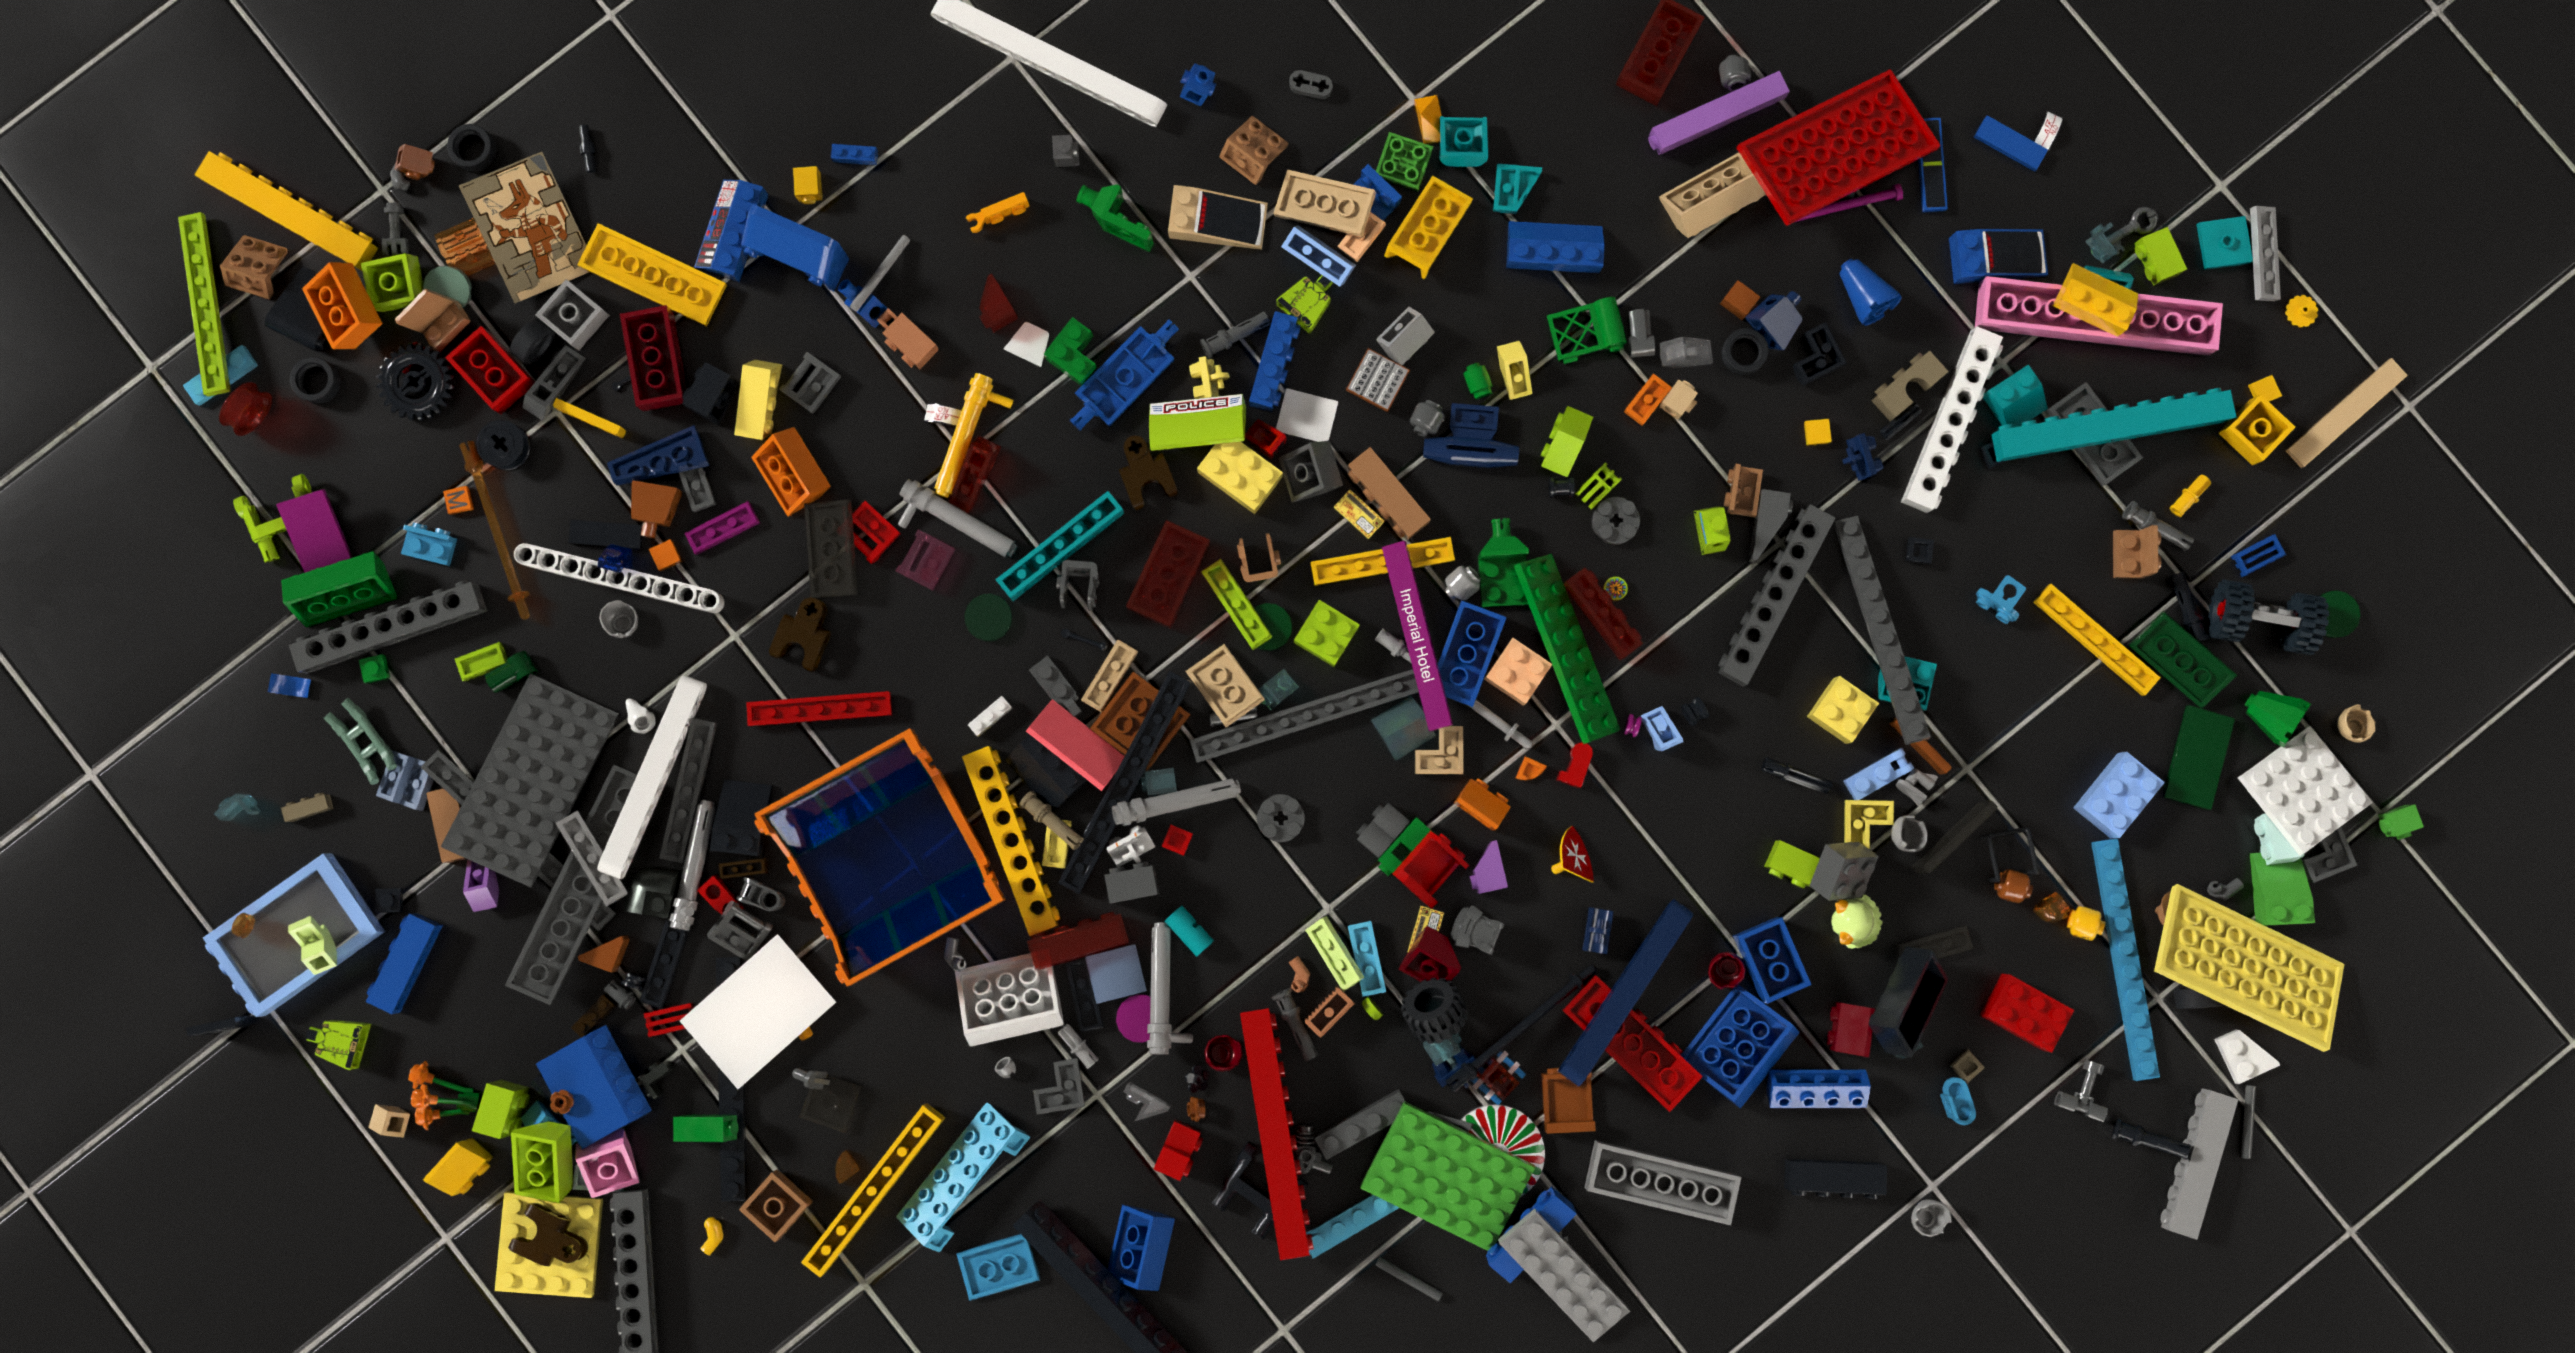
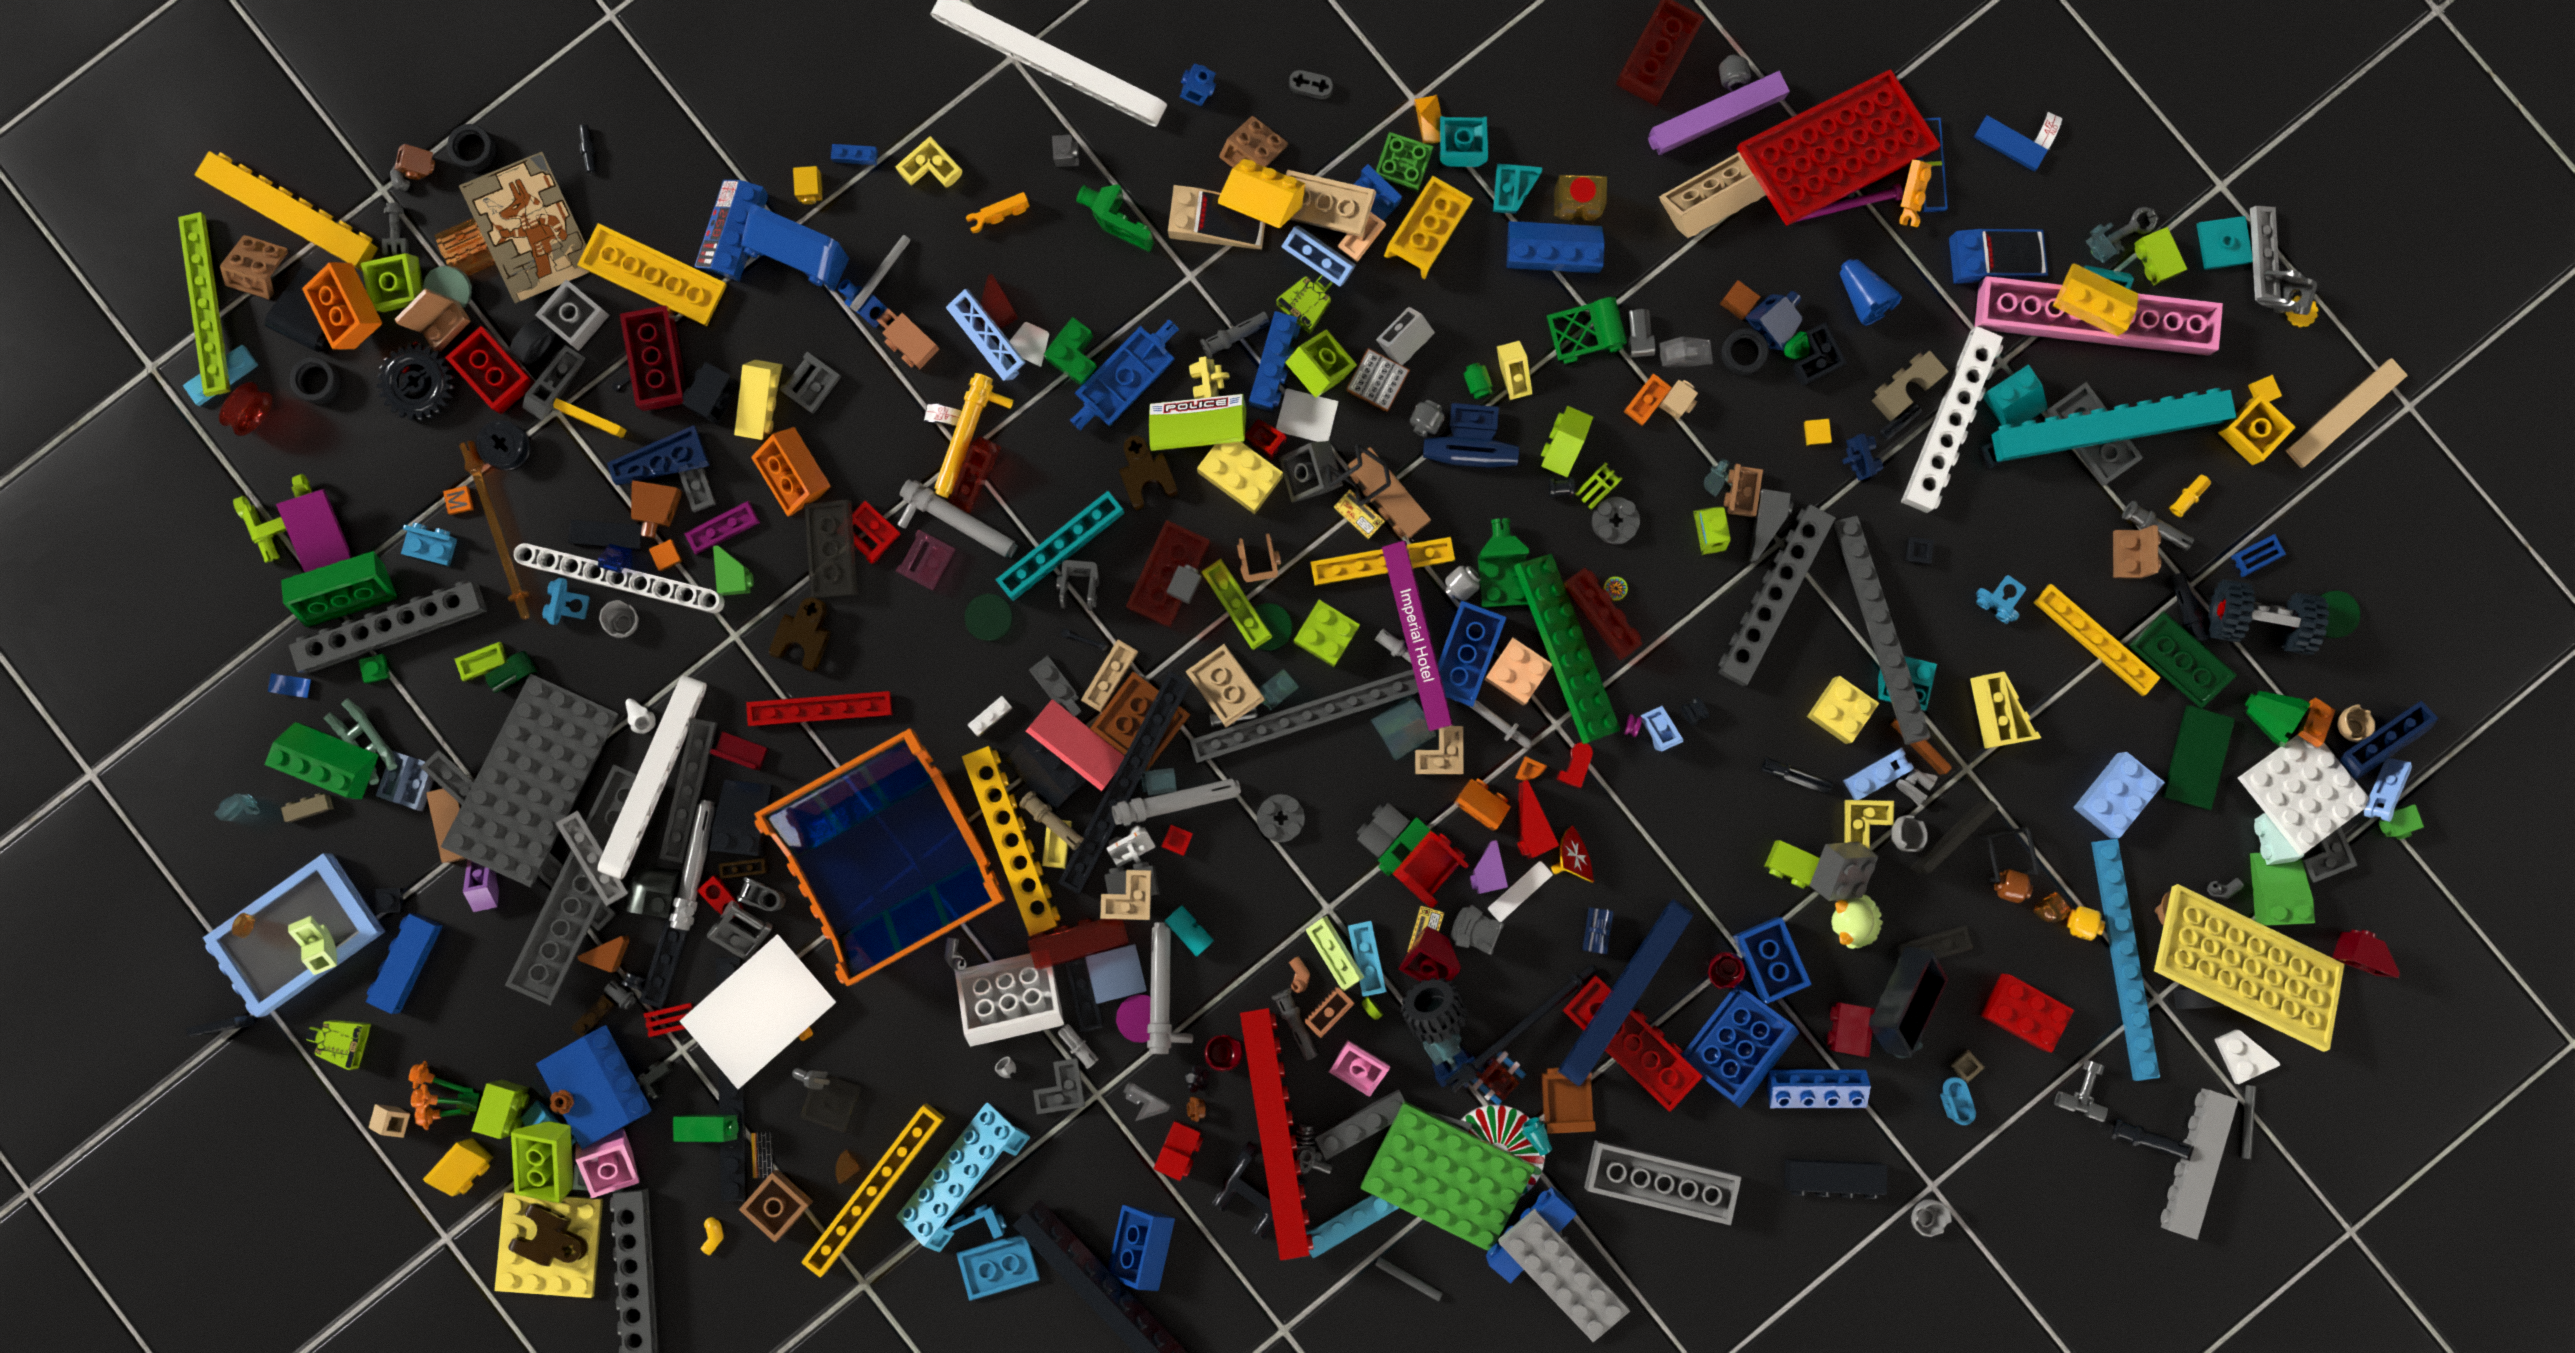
none -> green slope [264,722,379,799]
none -> dark azure bracket [542,578,590,625]
none -> dark red panel [709,732,769,771]
none -> bright green slope [713,546,754,596]
none -> black sticker [751,1132,773,1178]
none -> light yellow brick [895,136,962,187]
none -> light blue fence [946,289,1025,381]
none -> dark azure bracket [947,1204,1007,1239]
none -> tan plate [1100,870,1151,920]
none -> dark grey brick [1166,565,1201,604]
none -> yellow slope [1218,159,1305,228]
none -> lime brick [1285,329,1357,398]
none -> black piece [1326,444,1391,506]
none -> bright pink slope [1329,1040,1390,1097]
none -> white sticker [1488,861,1553,922]
none -> red slope [1517,780,1559,858]
none -> teal cone [1522,1117,1552,1156]
none -> clear yellow brick [1554,175,1607,220]
none -> clear light blue piece [1704,458,1730,497]
none -> green tile [1784,331,1810,361]
none -> light orange plate [1899,160,1932,227]
none -> light yellow wedge [1970,672,2041,749]
none -> dark grey piece [2256,270,2317,315]
none -> orange plate [2297,697,2335,748]
none -> dark red slope [2332,929,2400,978]
none -> dark blue brick [2339,701,2438,781]
none -> light blue plate [2364,758,2412,822]

